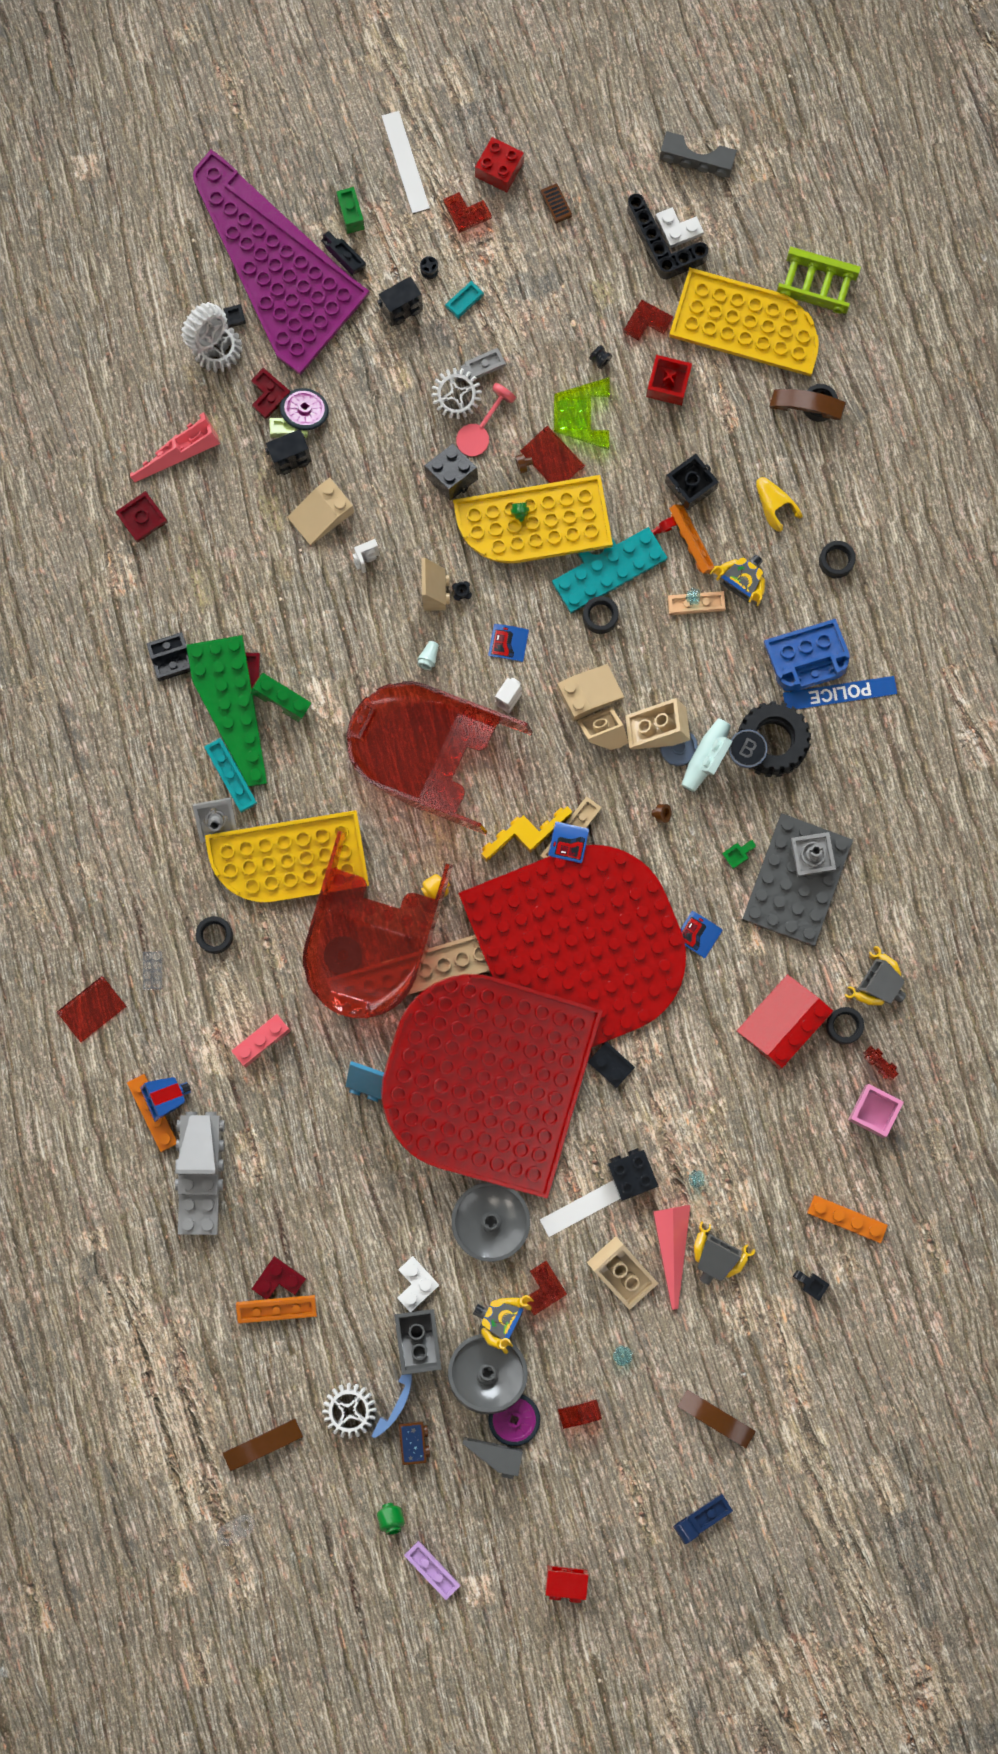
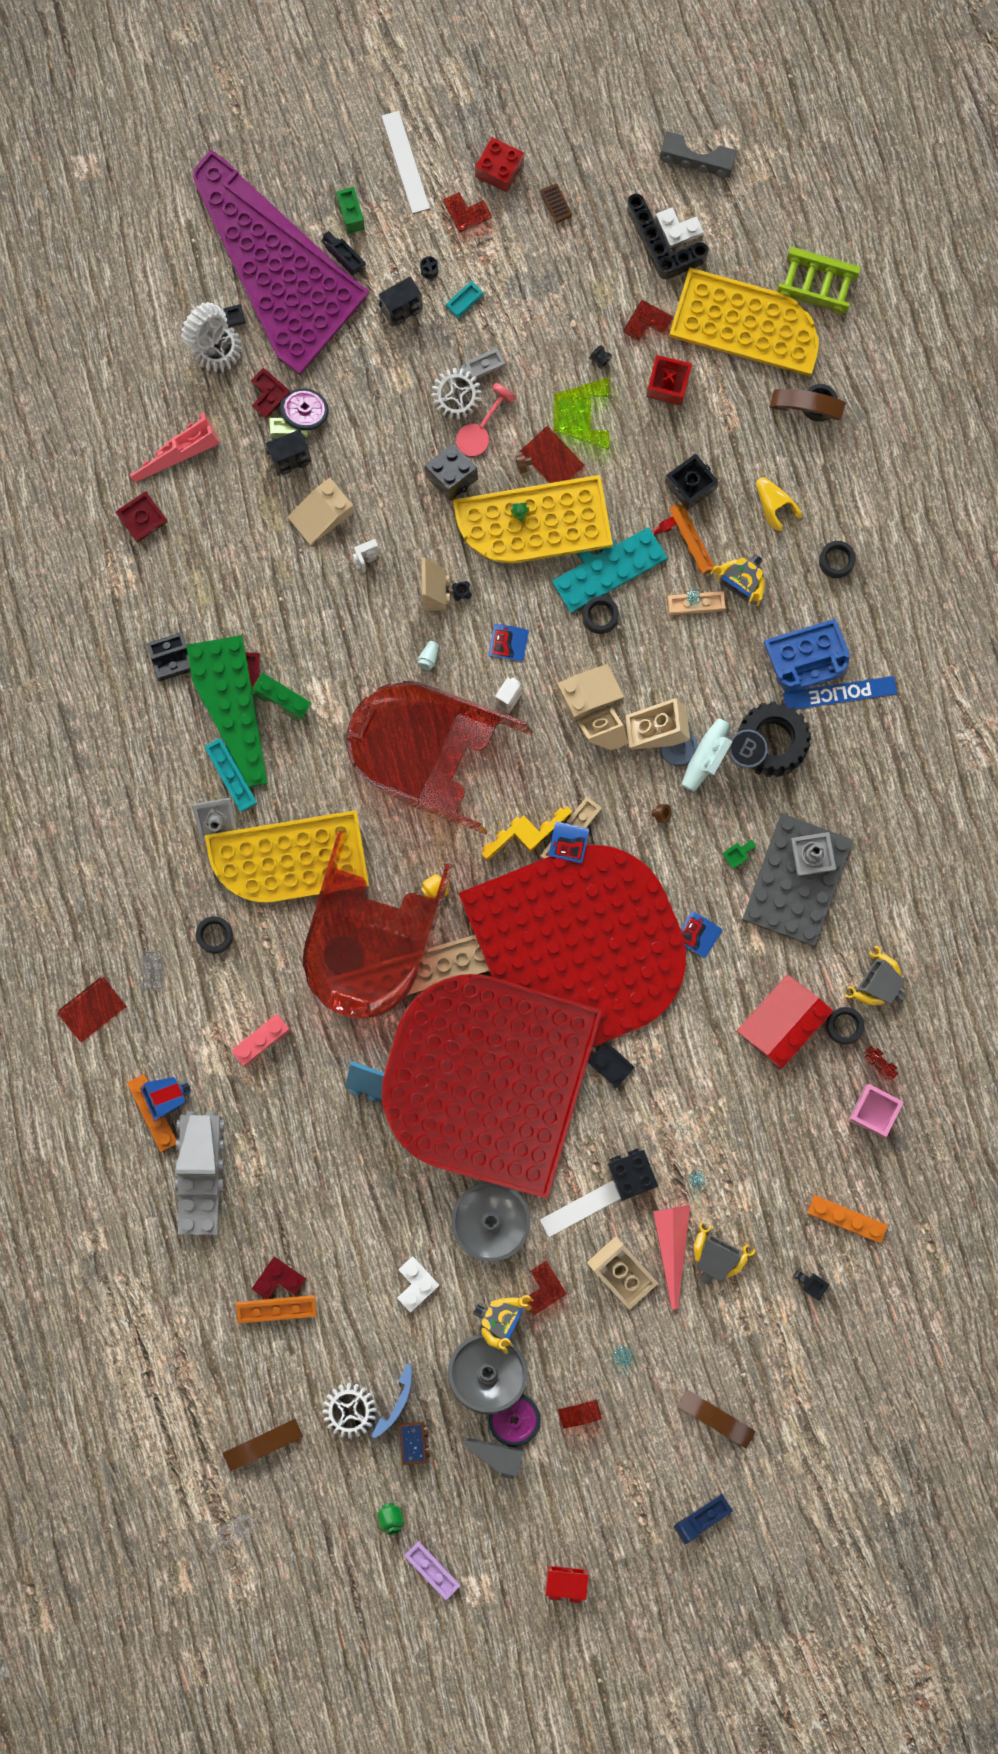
dark grey slope [394,1309,442,1375] -> none

